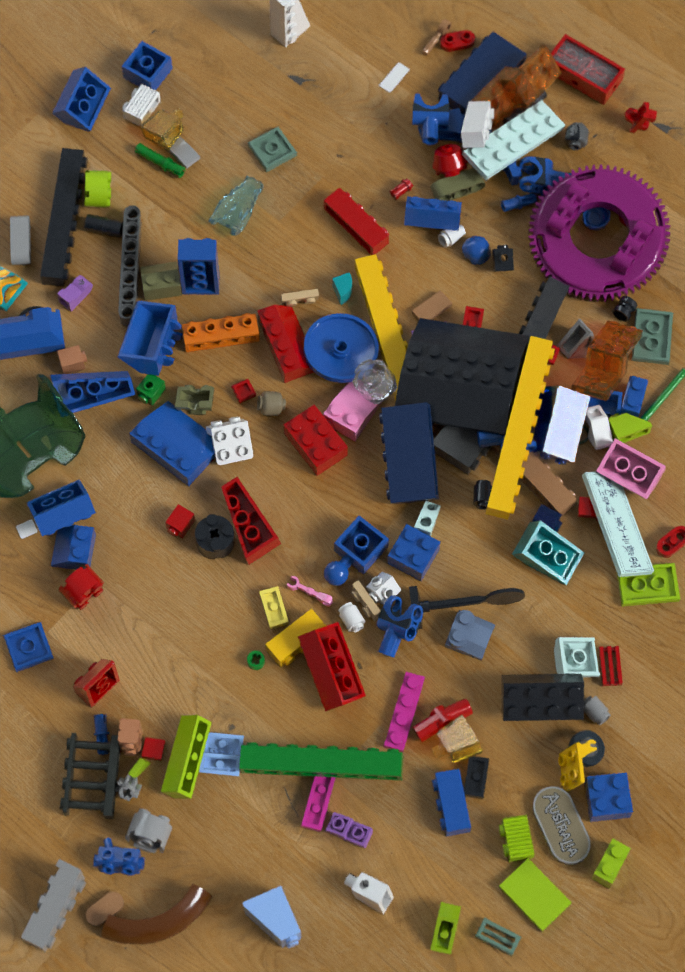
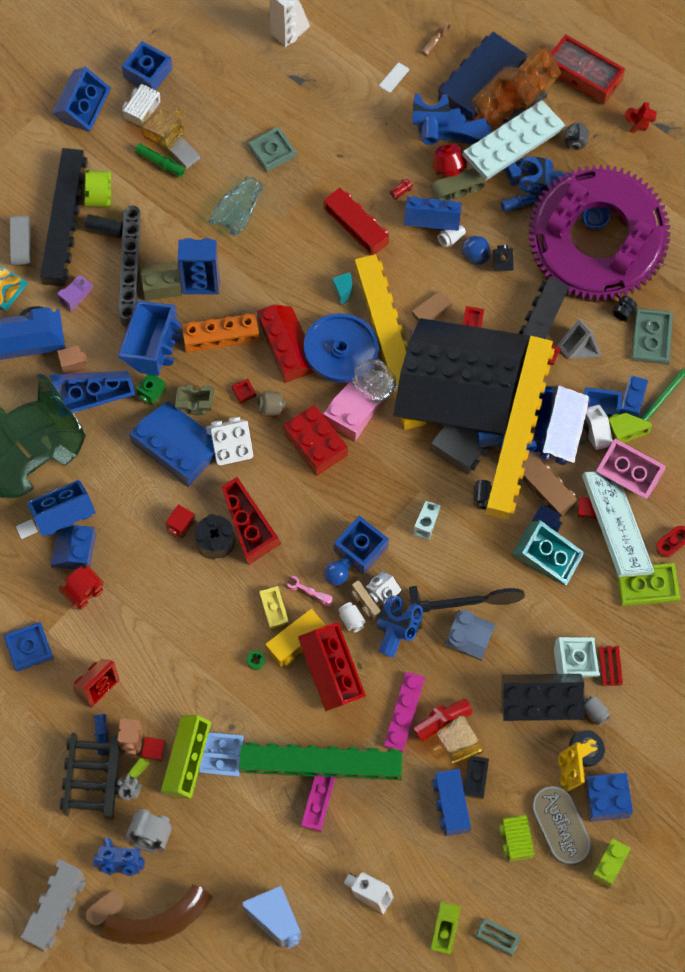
tan plate [281,289,319,307] -> none
medium lavender slope [326,812,373,849] -> none
dark blue brick [379,402,439,505] -> none
blue brick [387,524,441,581] -> none
red plate [440,30,475,52] -> none
white brick [461,101,494,148] -> none
lime tile [499,858,572,932] -> none
clear orange bracket [571,320,643,401] -> none

